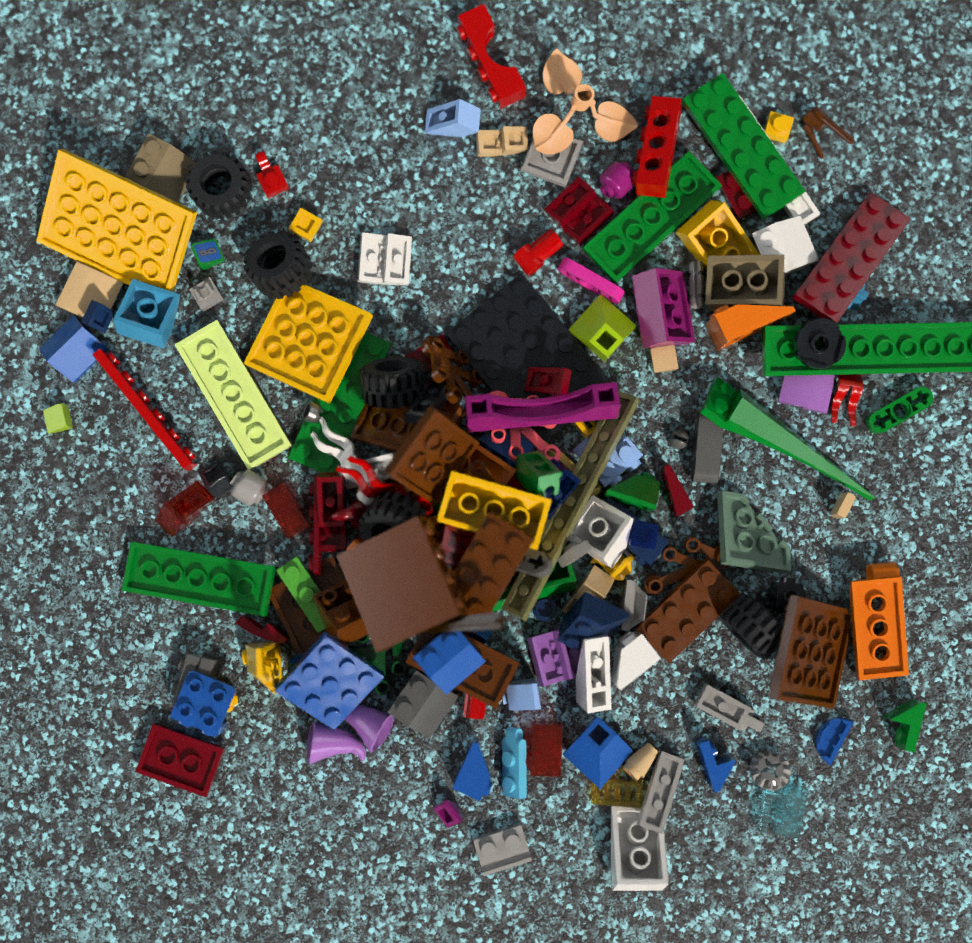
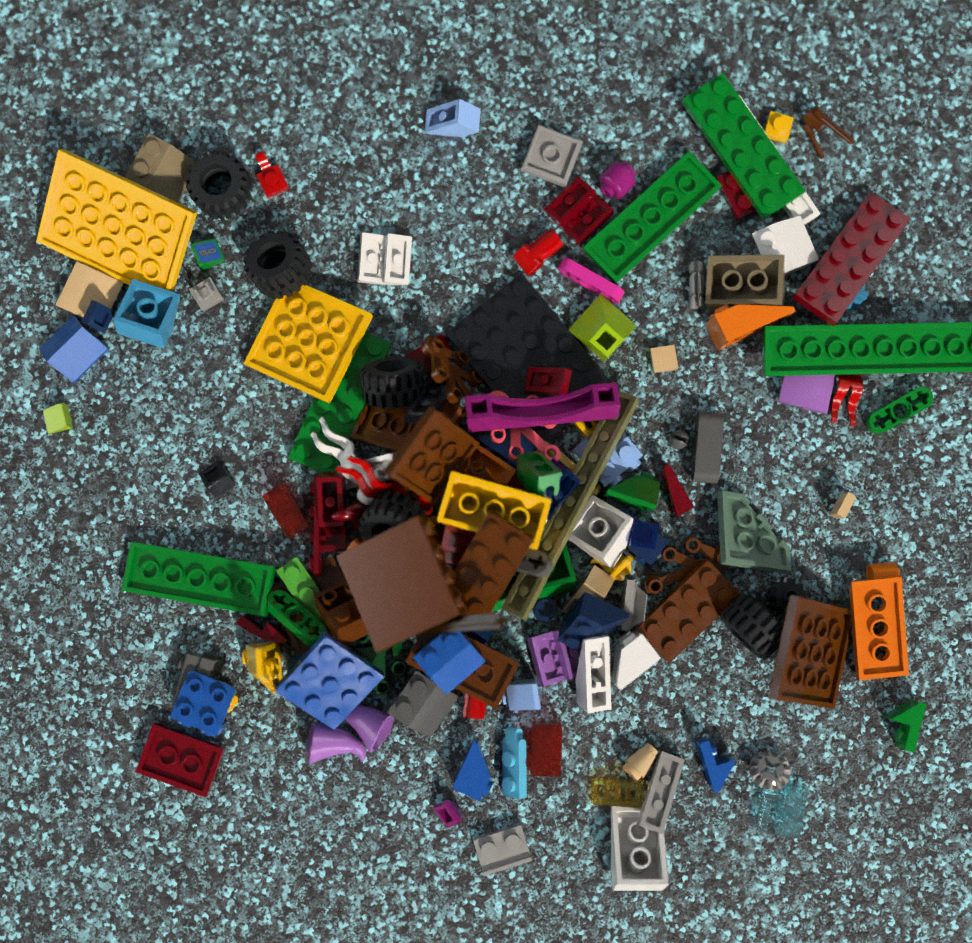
red plate [92,349,198,471] -> none
clear red slope [155,481,215,537] -> none
yellowish green plate [174,320,292,470] -> none
light grey head [229,469,268,506] -> none
yellow plate [289,208,323,242] -> none
flat silver hinge [302,401,323,423] -> none
red arch [456,4,526,109] -> none
tan slope [475,126,528,157] -> none
light nougat plant [533,49,638,154] -> none
light grey plate [558,540,592,568] -> none
blue slope [562,716,633,789] -> none
red brick [632,96,681,198] -> none
magenta slope [632,268,695,348] -> none
yellow slope [676,200,760,271] -> none
light grey hinge [694,683,765,732] -> none
green plate [700,377,876,501] -> none
black plate [794,318,846,369] -> none
blue tile [815,717,854,766] -> none
none -> green beam [267,590,326,647]

